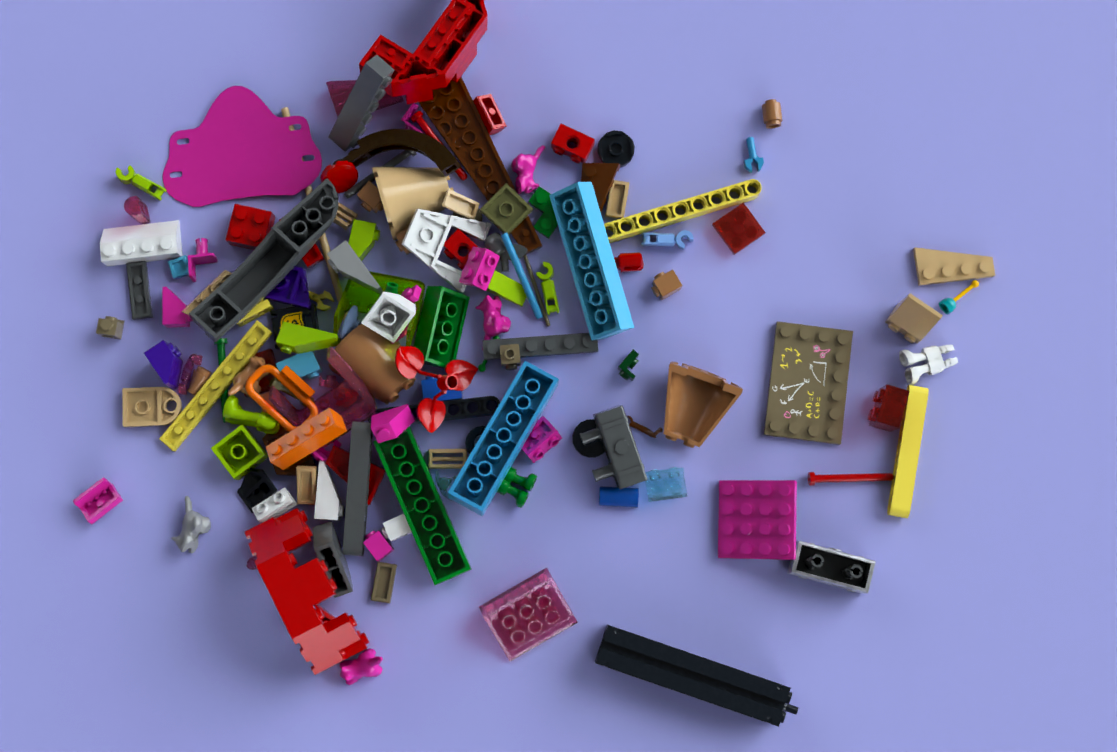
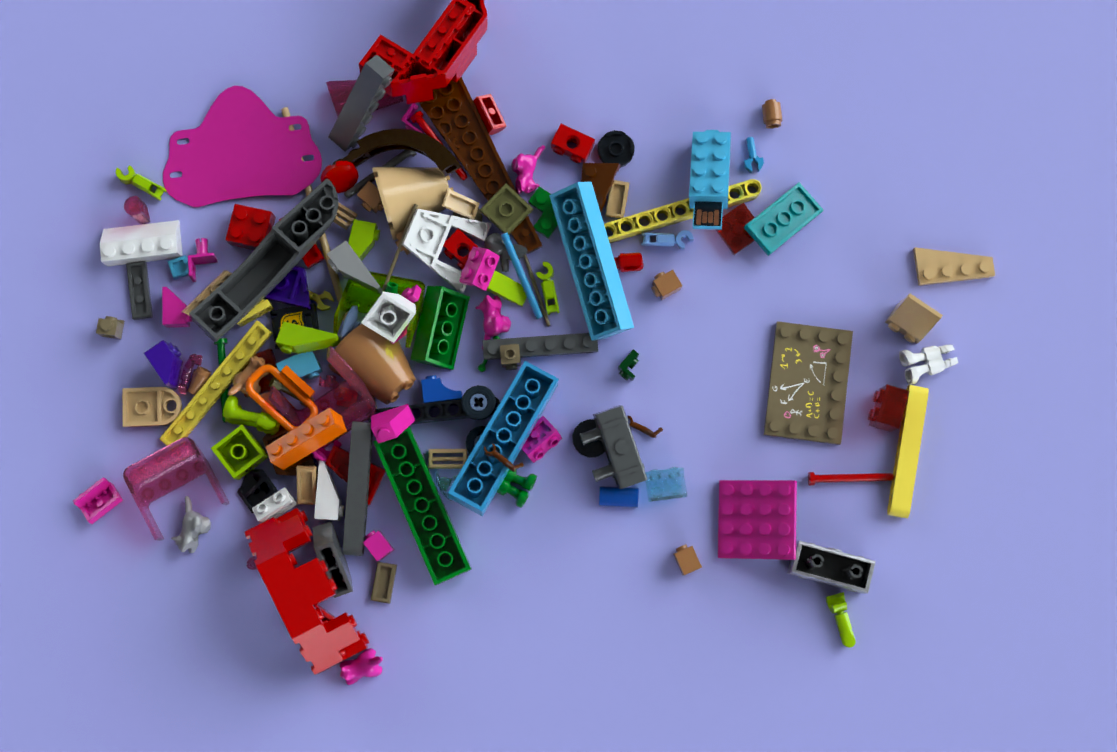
white brick [382,514,412,541] -> none
red plant [395,346,478,433] -> none
clear pink slope [479,568,578,661] -> none
black piece [595,624,798,727] -> none
medium nougat cone [664,361,743,448] -> none
teal hinge [939,280,979,315] -> none
none -> clear pink windscreen [123,437,230,541]
none -> dark tan piece [382,204,418,291]
none -> black bush [461,385,496,420]
none -> reddish brown piece [484,443,524,472]
none -> medium nougat brick [673,544,702,575]
none -> medium azure piece [689,129,731,230]
none -> teal tile [743,182,824,256]
none -> lime piece [826,592,856,648]

